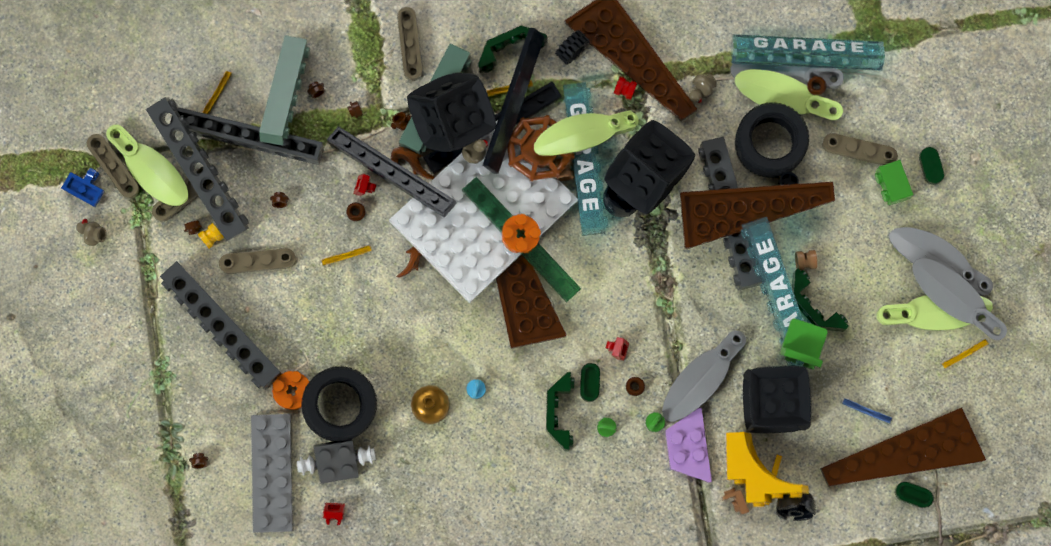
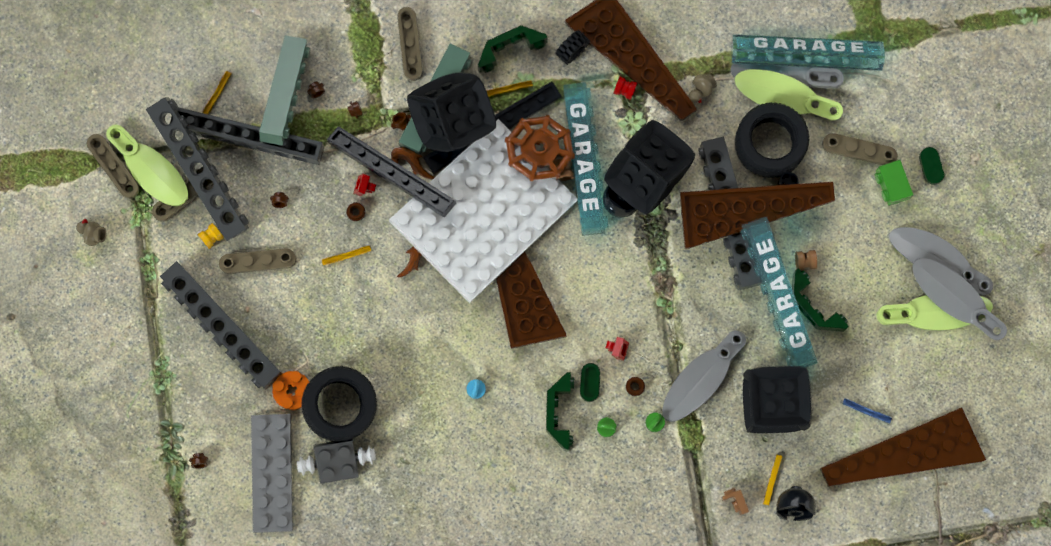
blue plate [61,168,105,207] -> none
reddish brown plate [184,220,202,235] -> none
red tile [323,503,345,525] -> none
pearl gold cylinder [411,385,450,424] -> none
dark tan animal [462,139,488,164] -> none
clear green tile [462,177,581,303] -> none
black tile [482,28,545,174] -> none
orange plate [501,214,541,253] -> none
yellowish green plant [534,111,639,156] -> none
lavender wing [665,408,712,483] -> none
yellow arch [726,432,809,507] -> none
bright green bracket [779,318,828,370] -> none
reddish brown plate [807,76,826,96] -> none
dark green tile [895,482,934,508] -> none
yellow piece [942,339,989,368] -> none

